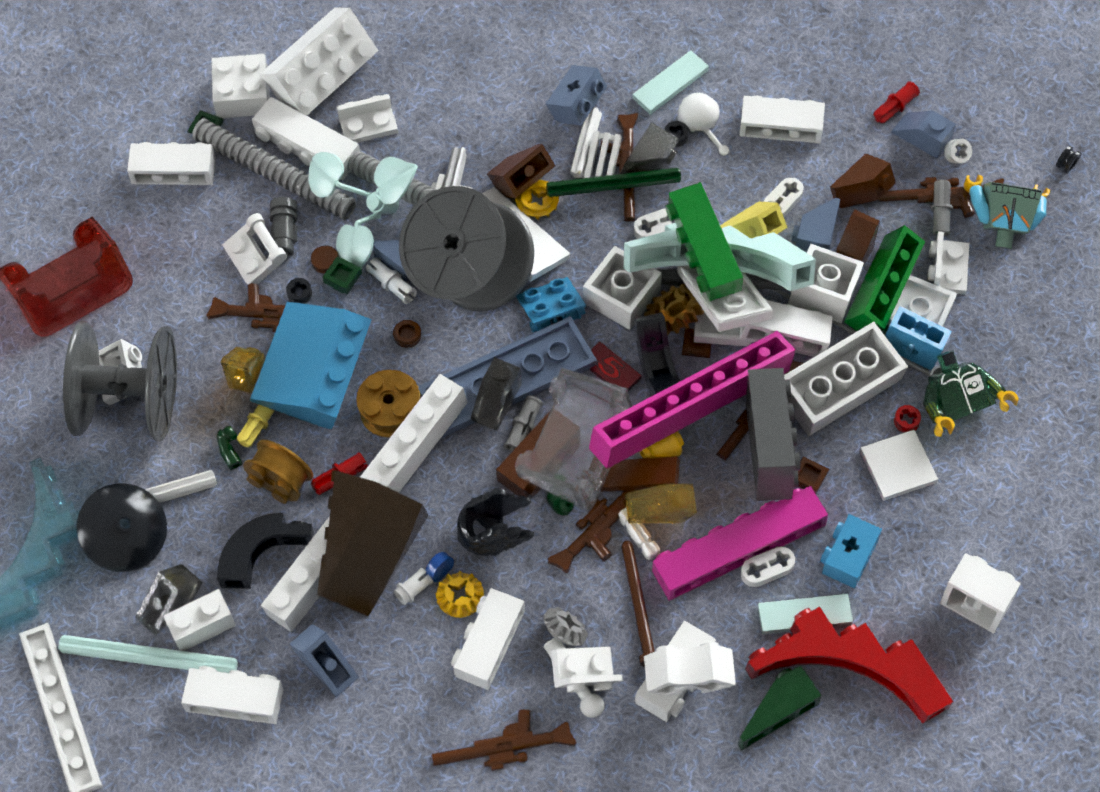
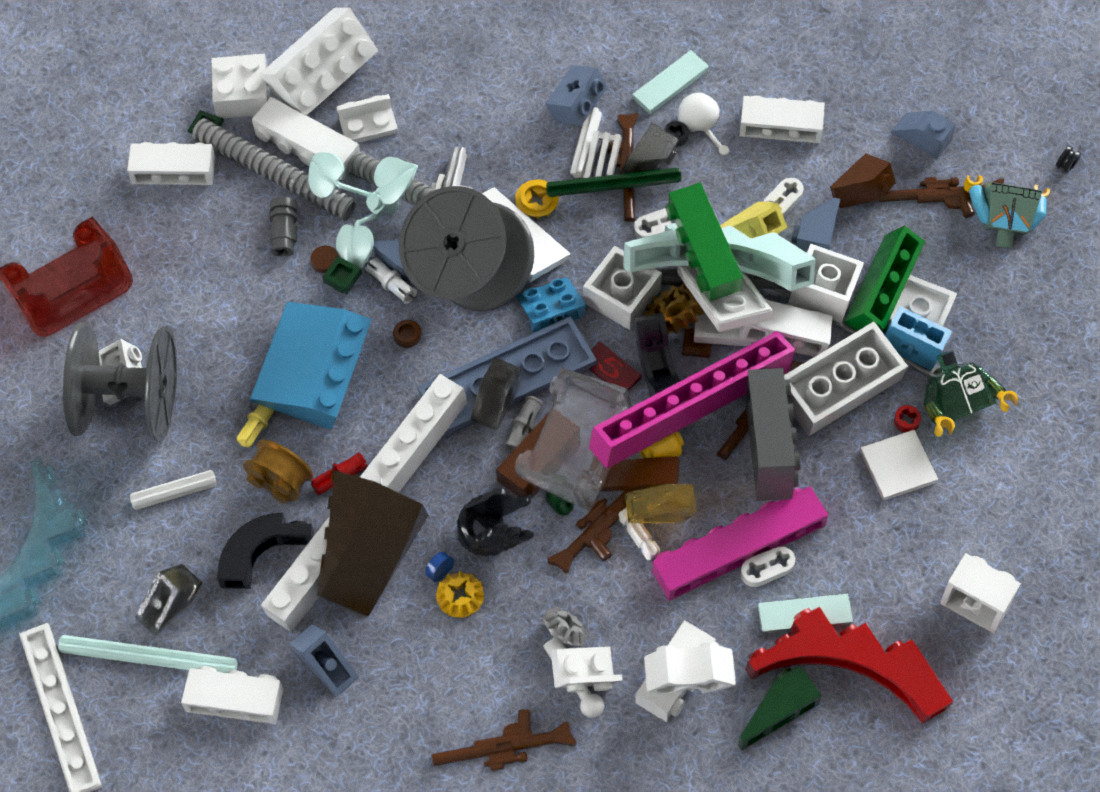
black dish [76,483,167,572] -> none
white brick [163,589,236,651] -> none
reddish brown piece [206,283,285,332] -> none
dark green arm [216,426,243,471] -> none
clear yellow slope [221,347,265,393] -> none
white plate [222,213,287,285] -> none
black bush [286,278,312,304] -> none
pearl gold wheel [356,370,421,438] -> none
white pin [394,568,433,605] -> none
white brick [451,588,525,690] -> none
reddish brown slope [487,143,555,198] -> none
reddish brown bar [621,541,655,667] -> none
reddish brown tile [798,456,829,494] -> none
dark azure brick [820,514,882,589] -> none
reddish brown slope [836,209,880,268] -> none
red axle [873,81,920,124] -> none
white bracket [927,232,969,295] -> none
light grey axle [931,180,953,235] -> none
white bush [944,139,972,164] -> none

